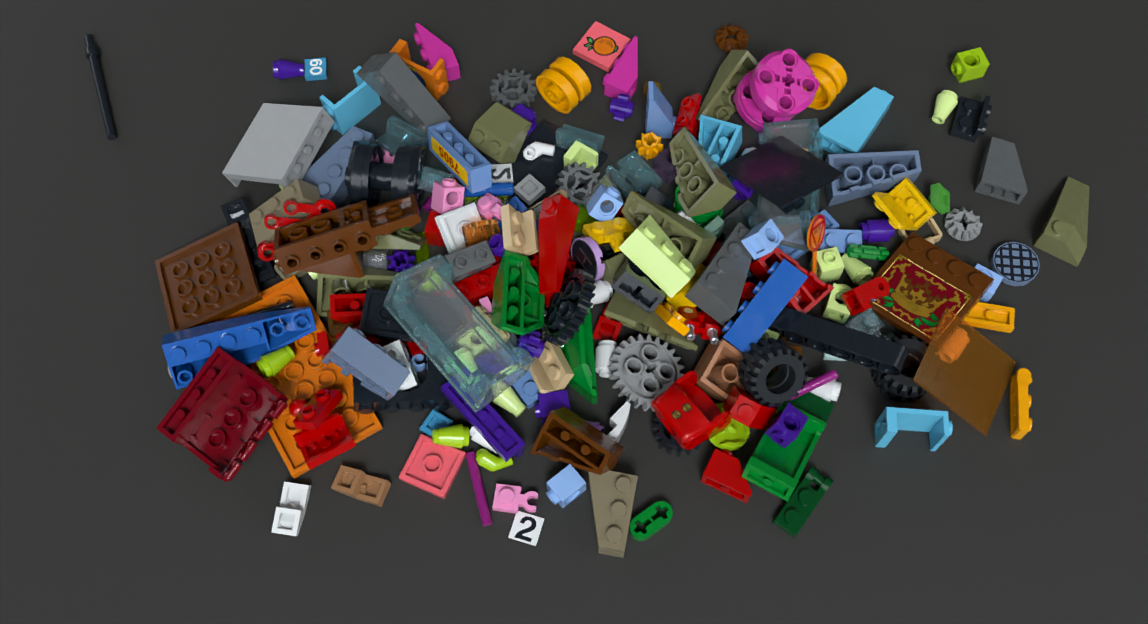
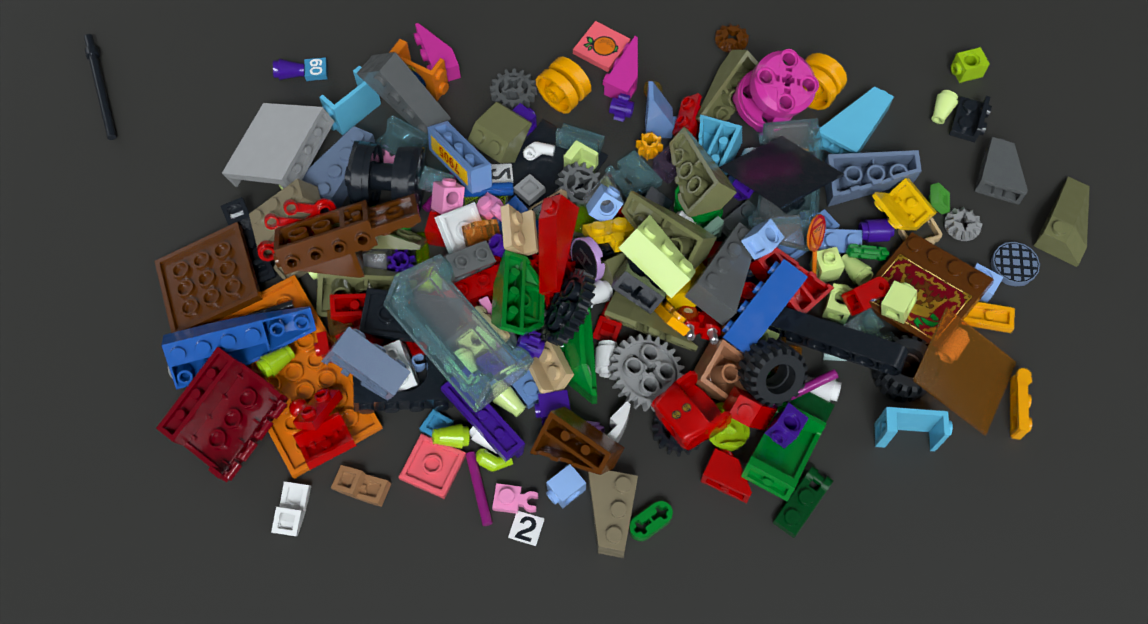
none -> yellowish green brick [881,281,917,324]

